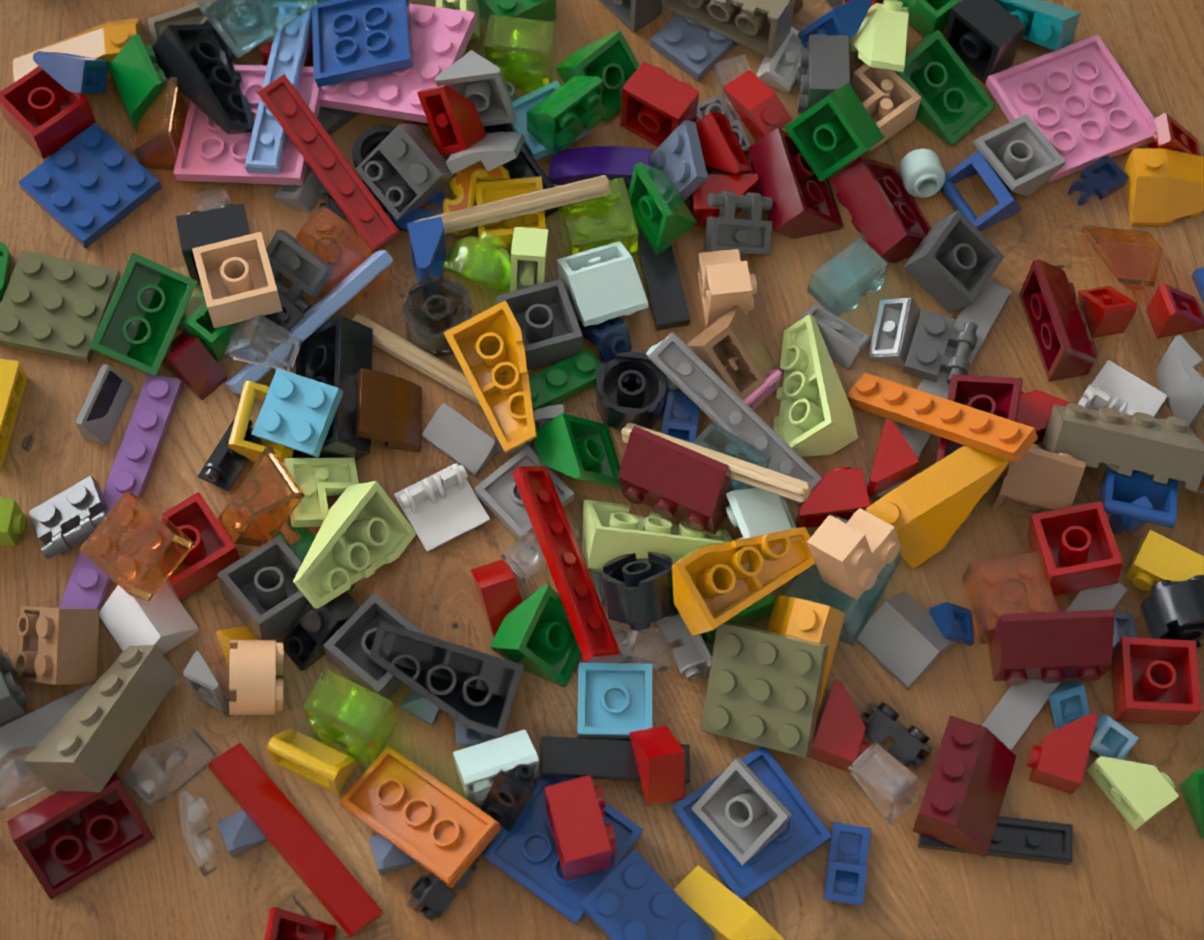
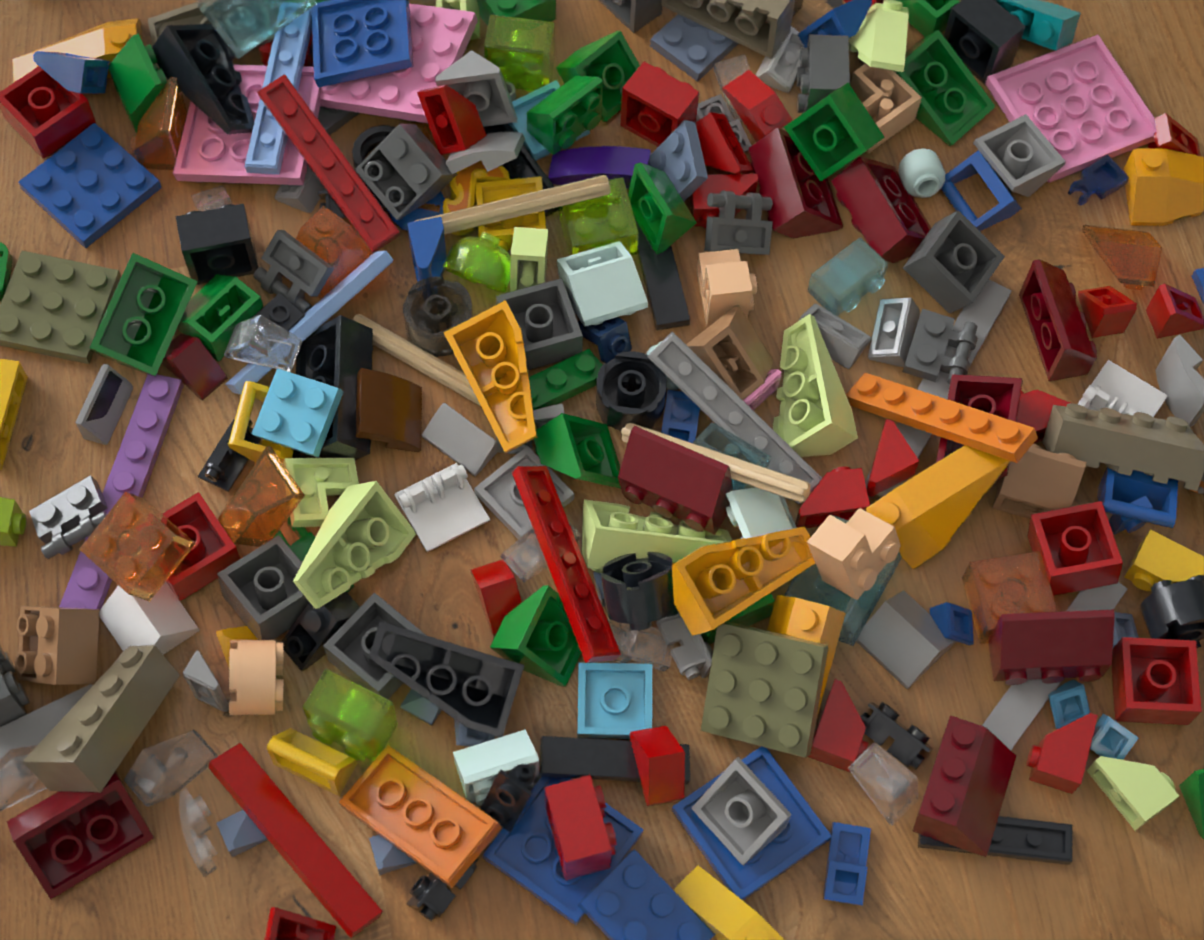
light nougat brick [192,232,283,328] -> none

